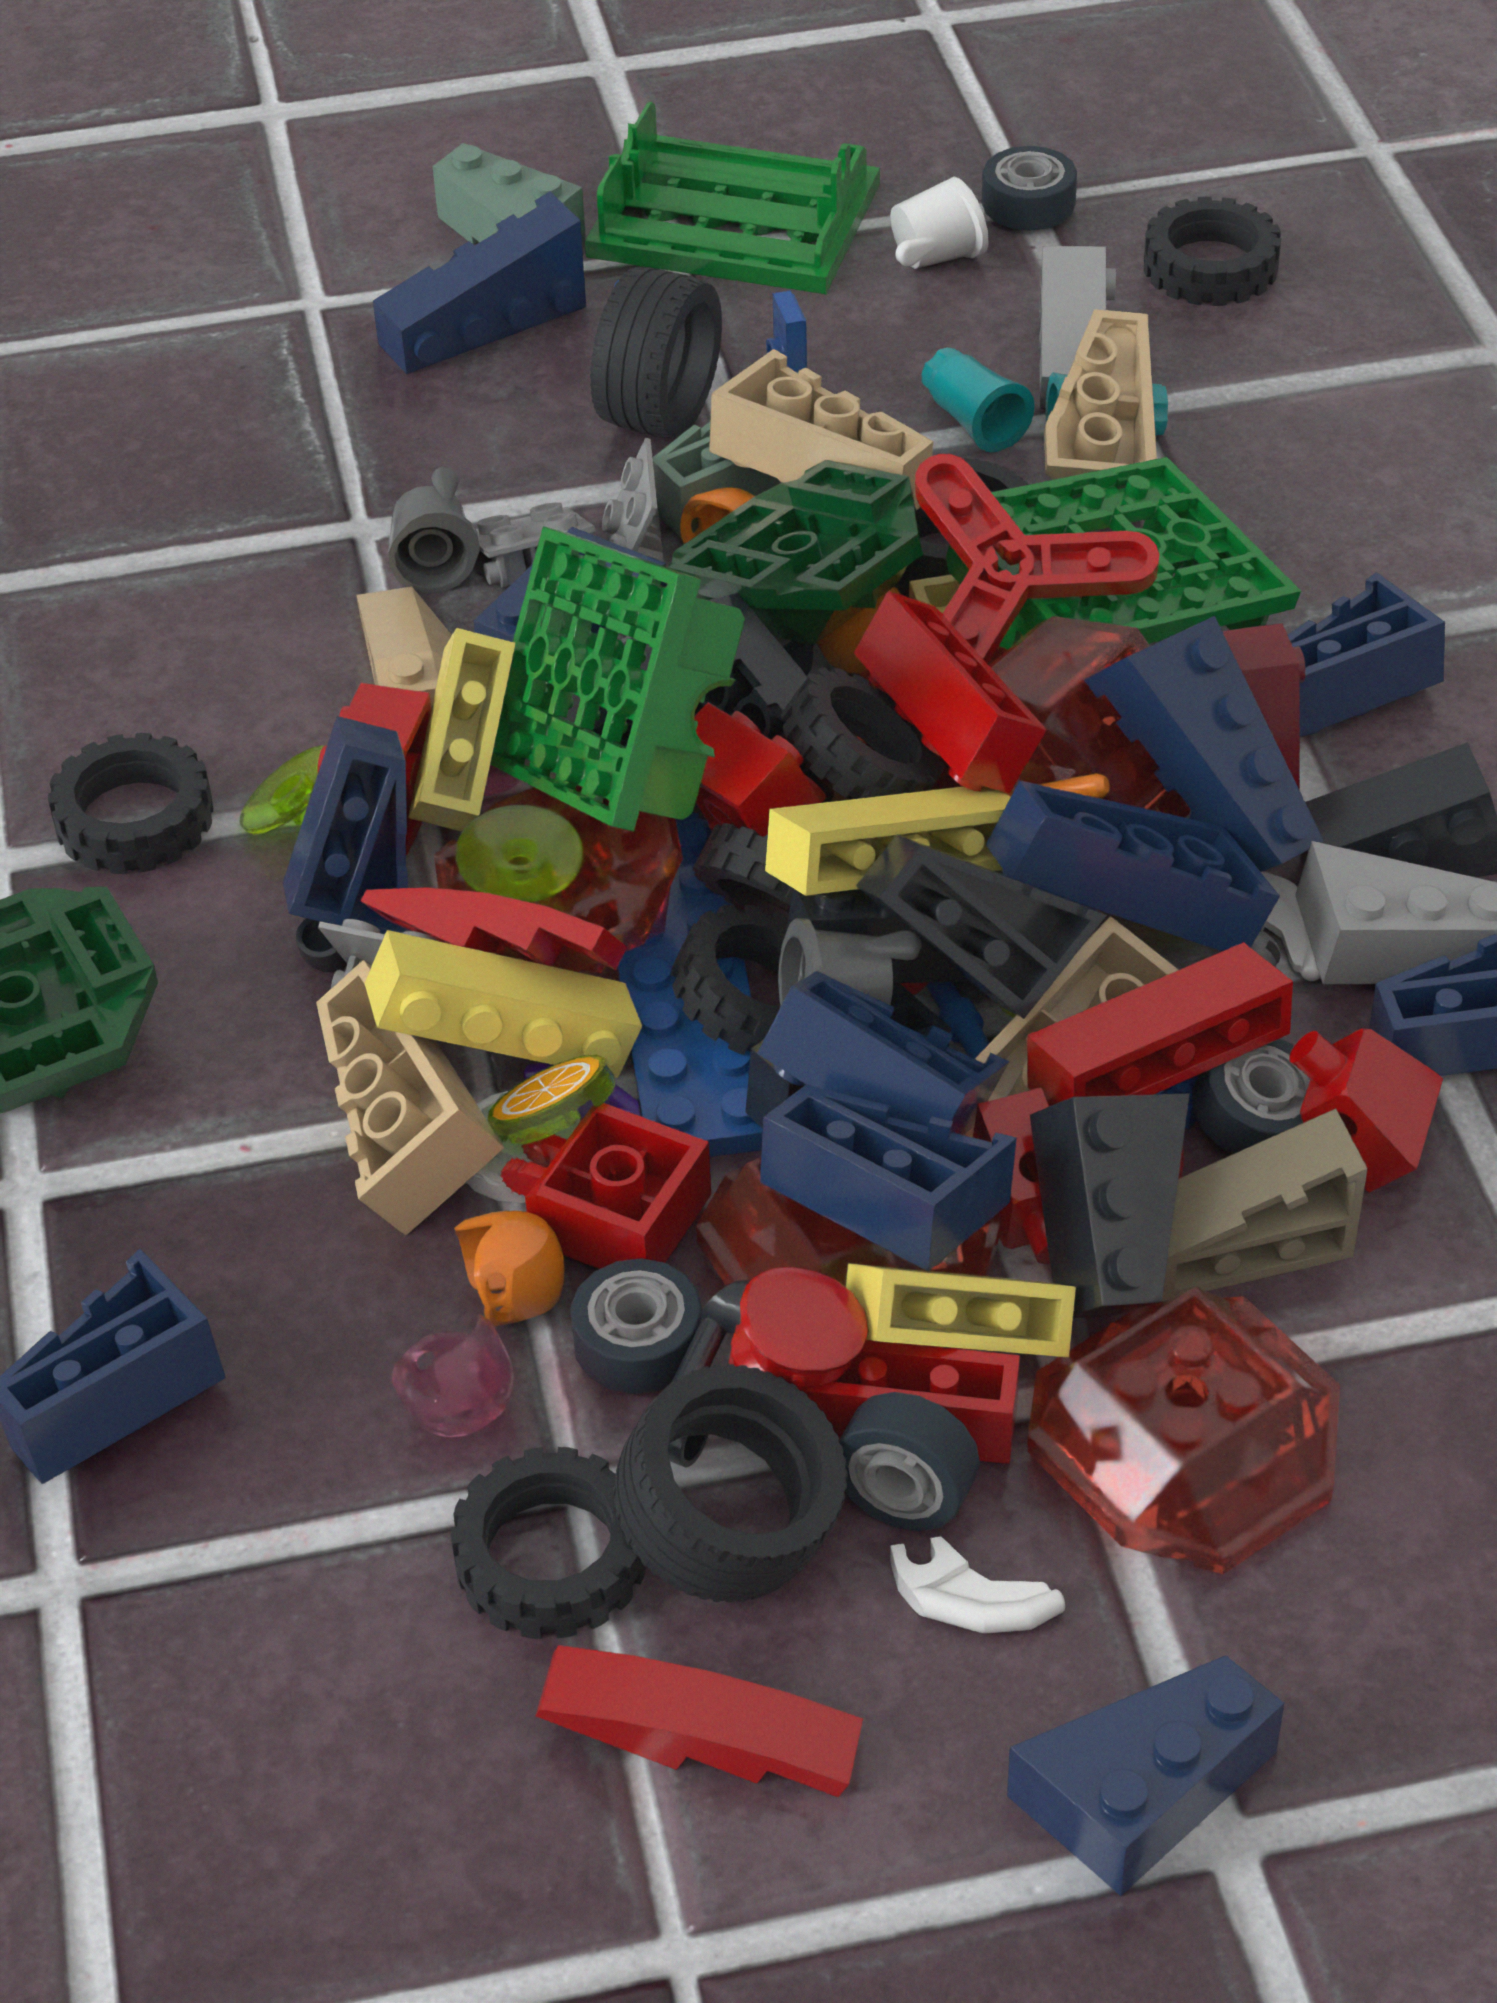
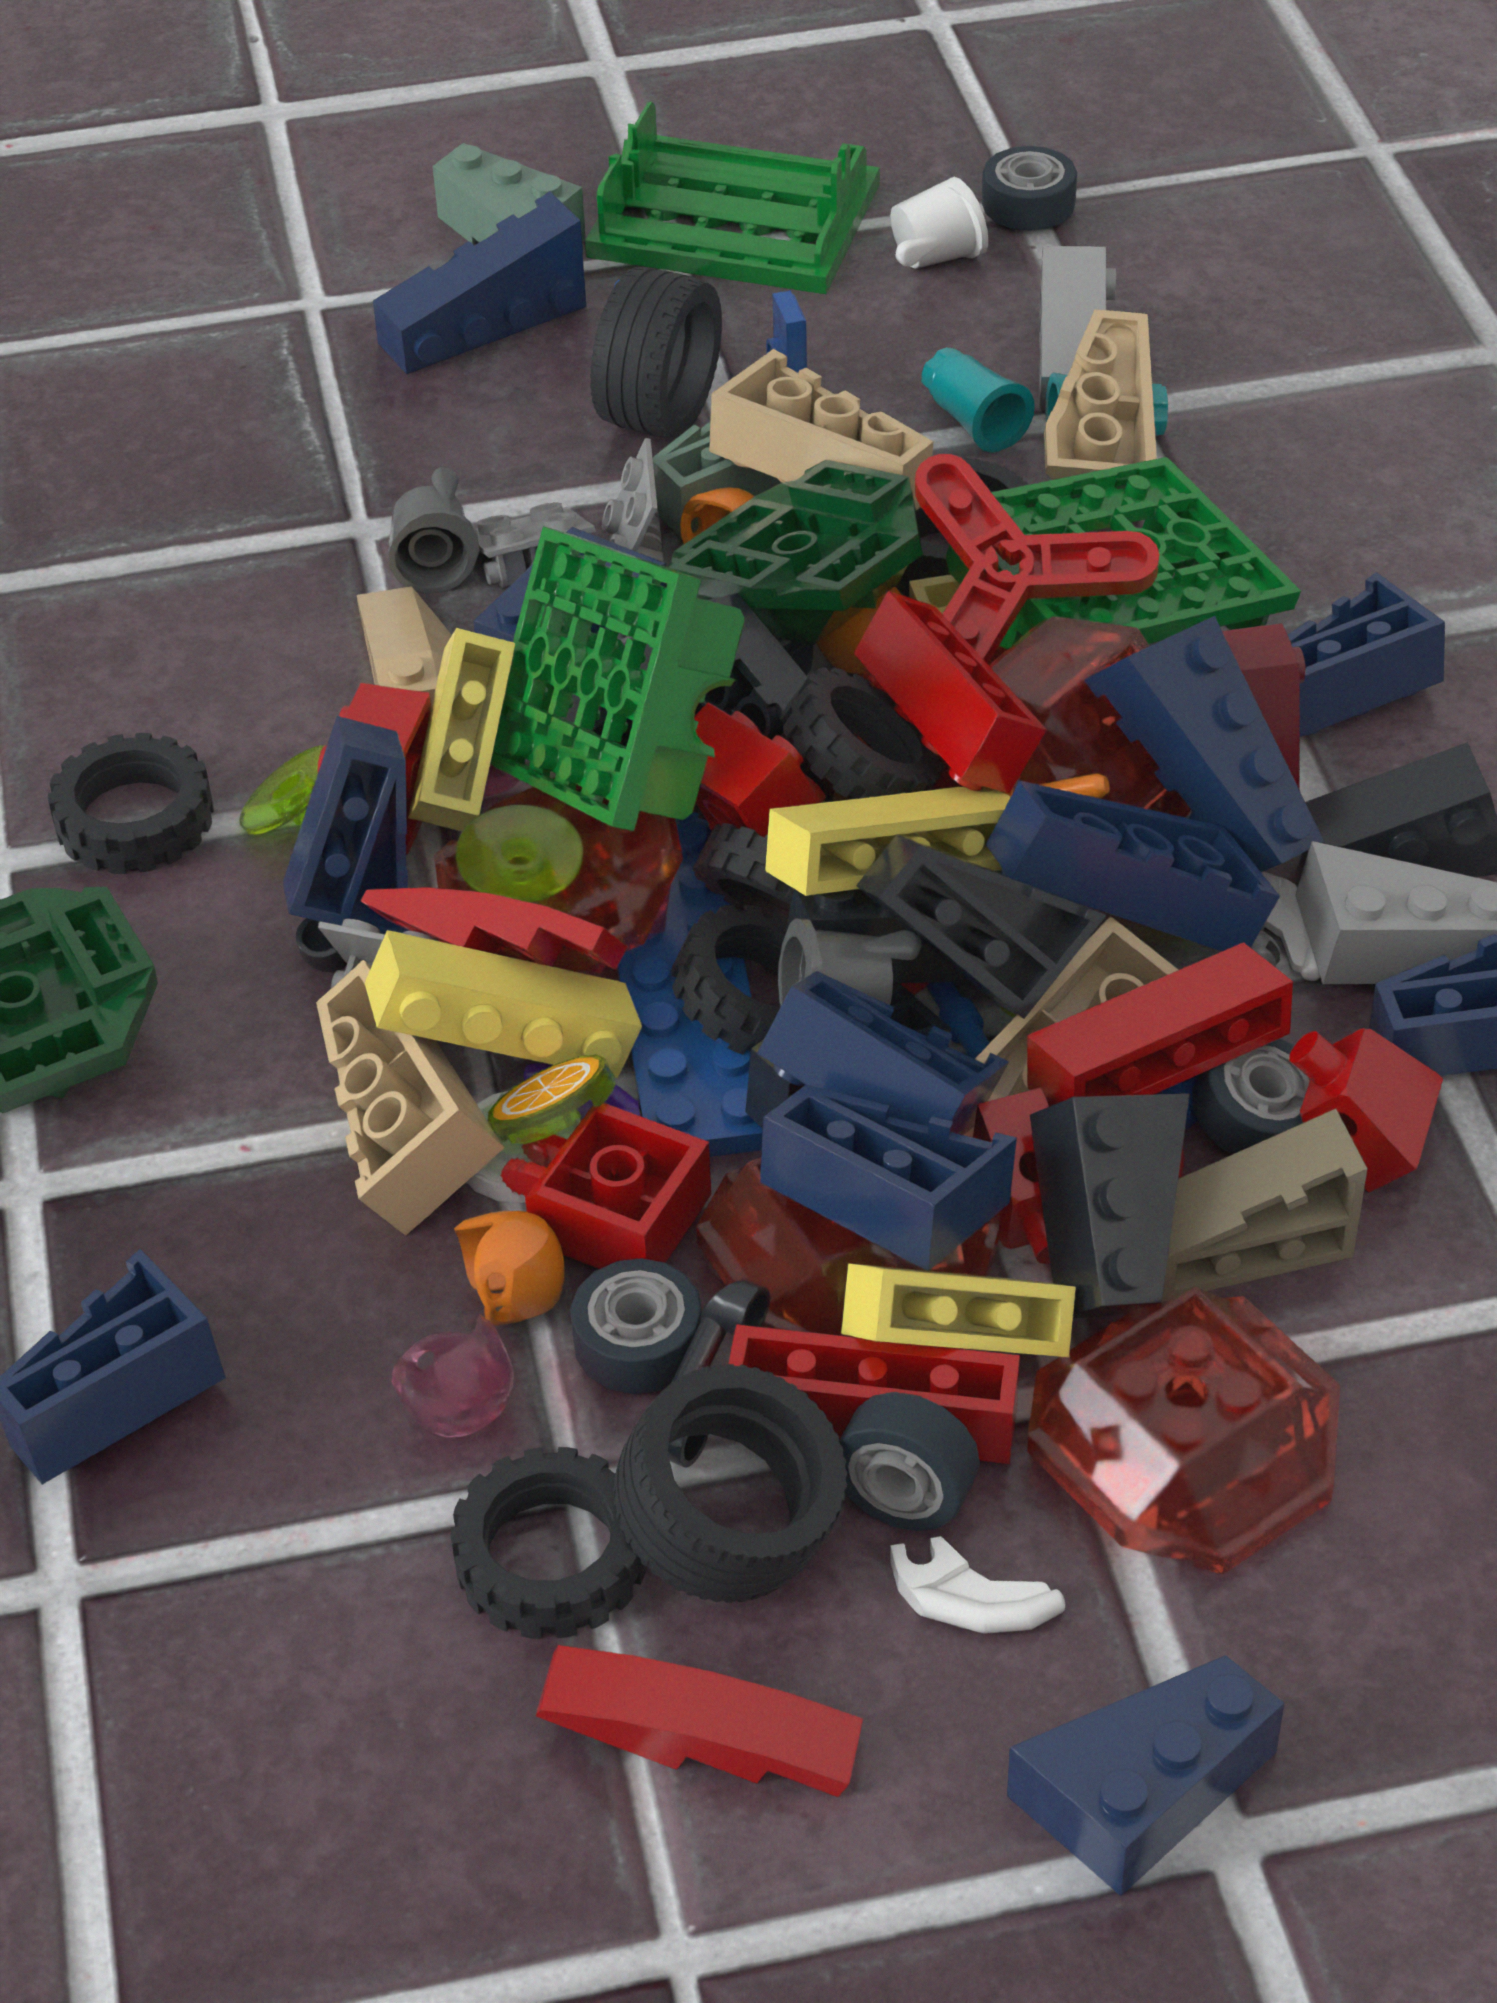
red piece [731,1267,868,1388] -> none
black tyre [1144,196,1281,306] -> none

